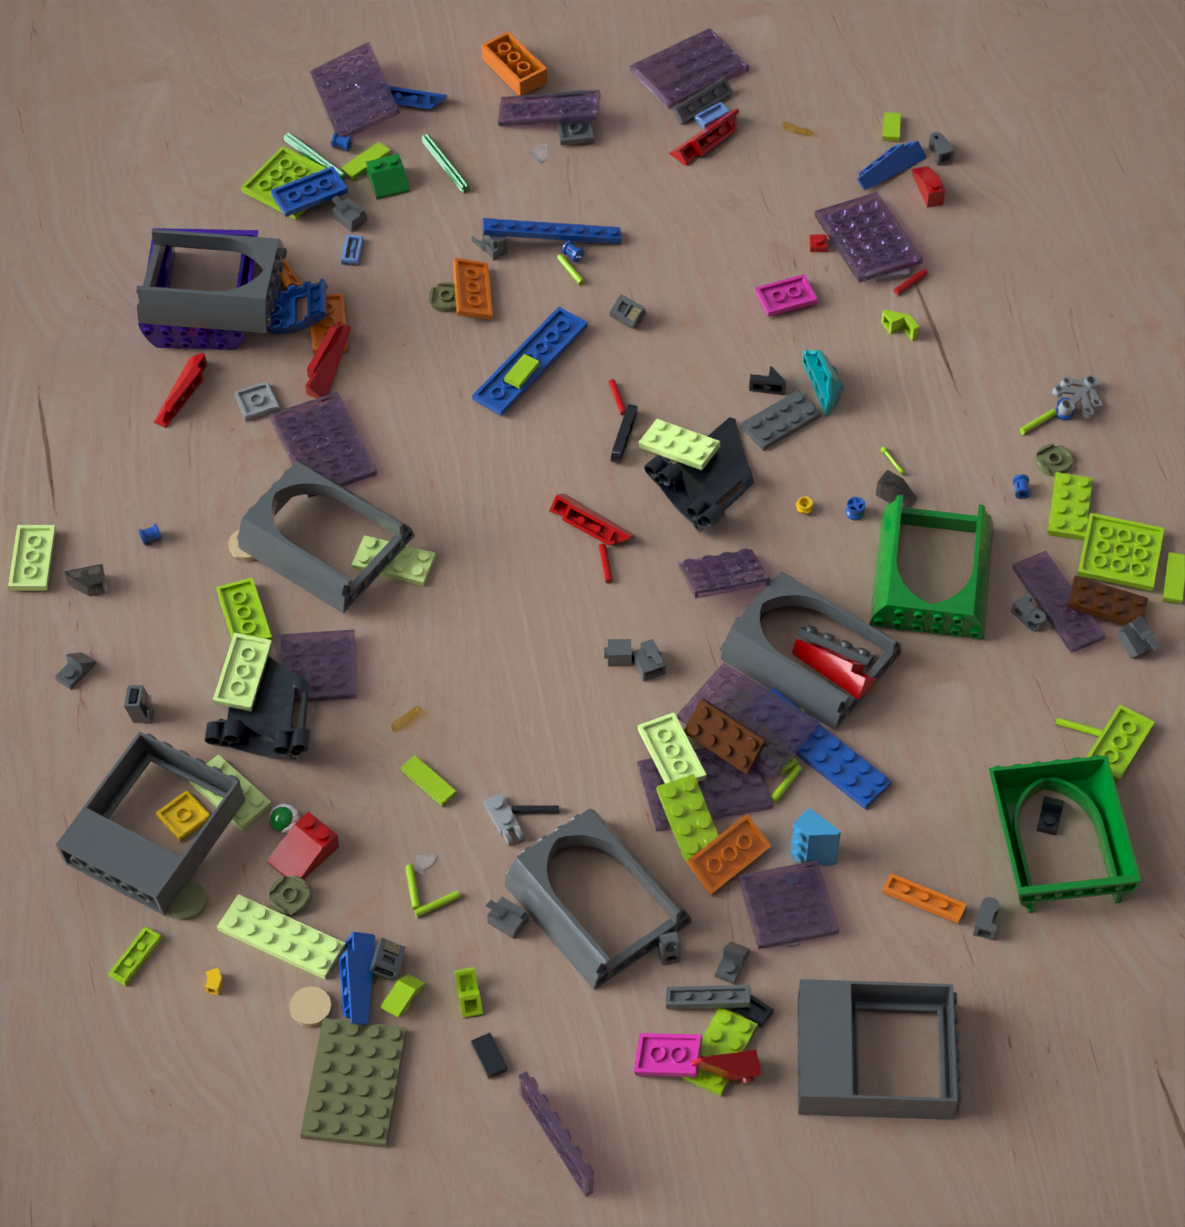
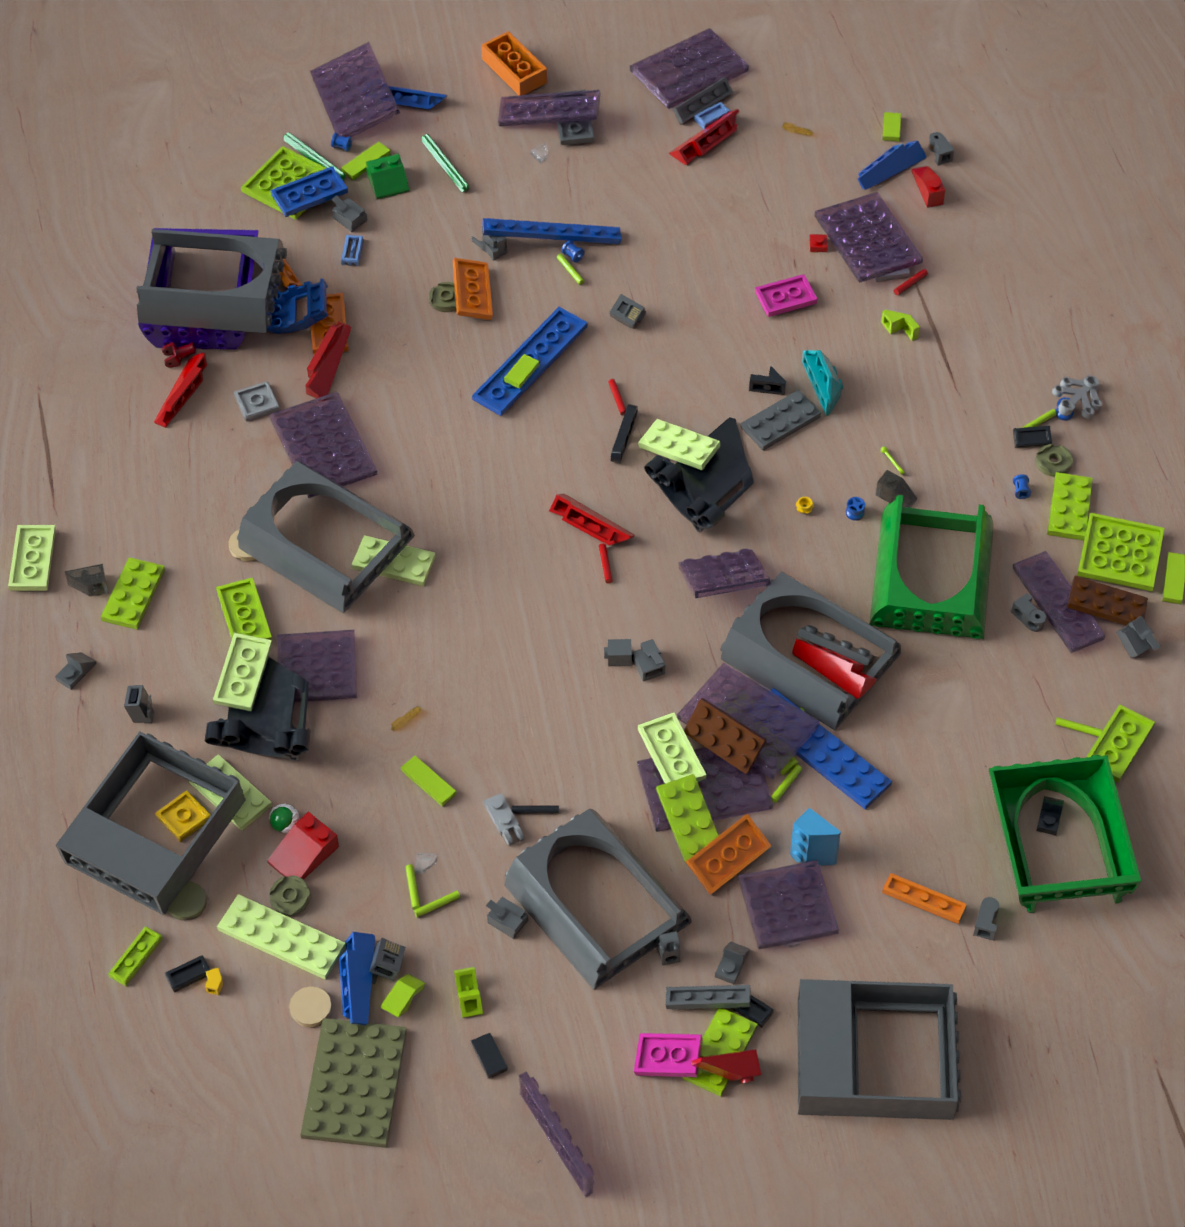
blue bush [138,523,162,545] -> none
none -> lime plate [101,557,165,630]
none -> dark red piece [162,342,196,368]
none -> black tile [165,955,211,992]
none -> black tile [1013,426,1052,448]

